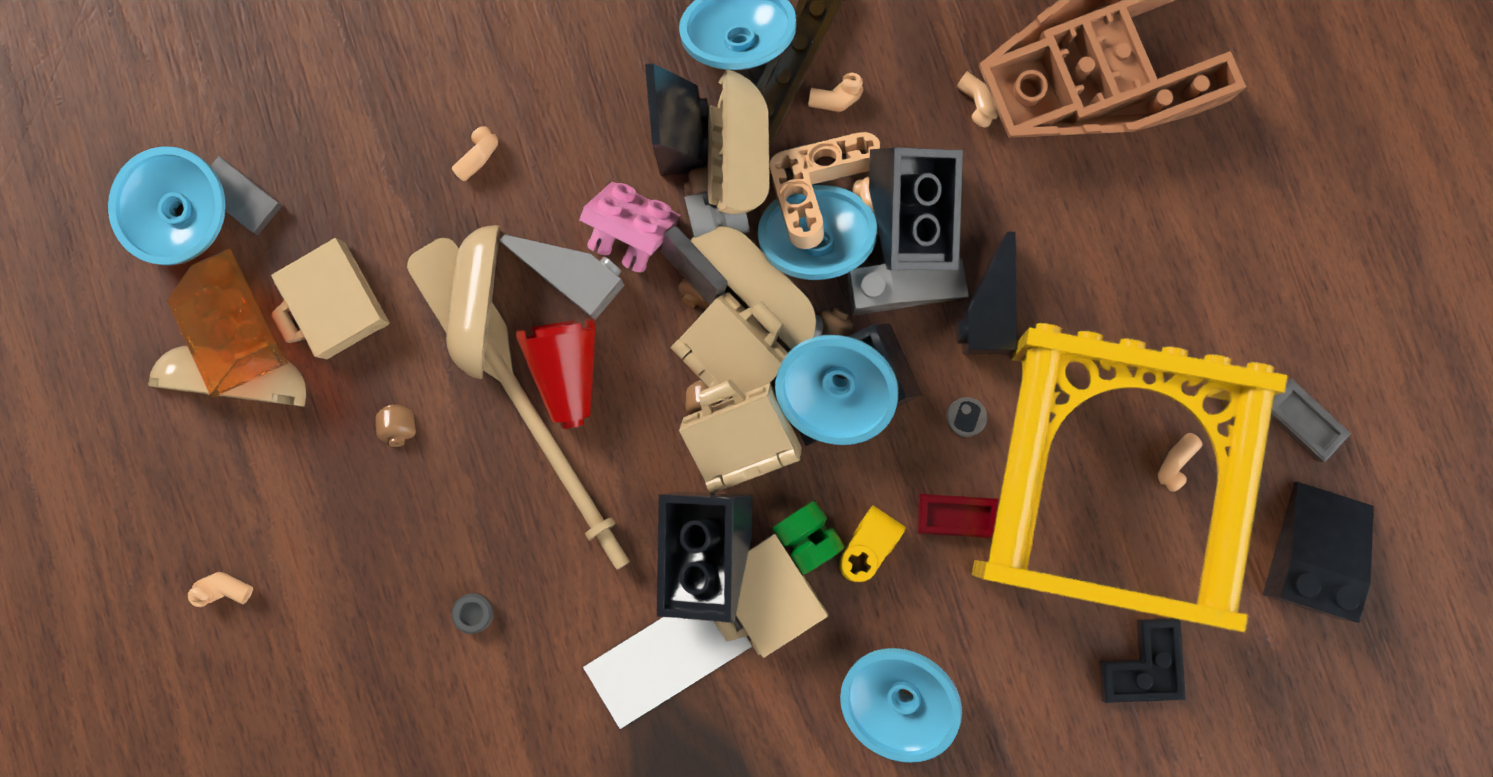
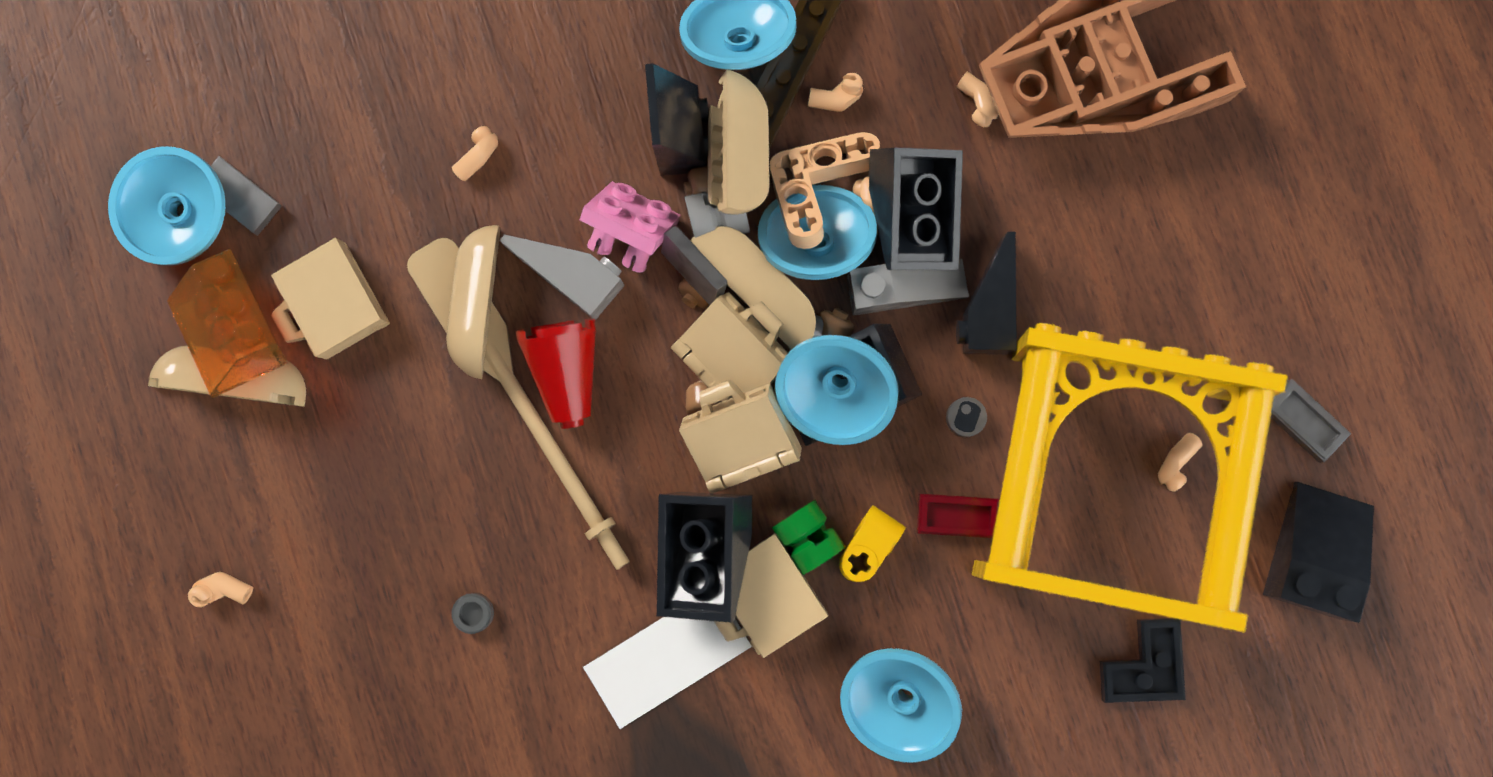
medium nougat piece [375,405,416,447] -> none

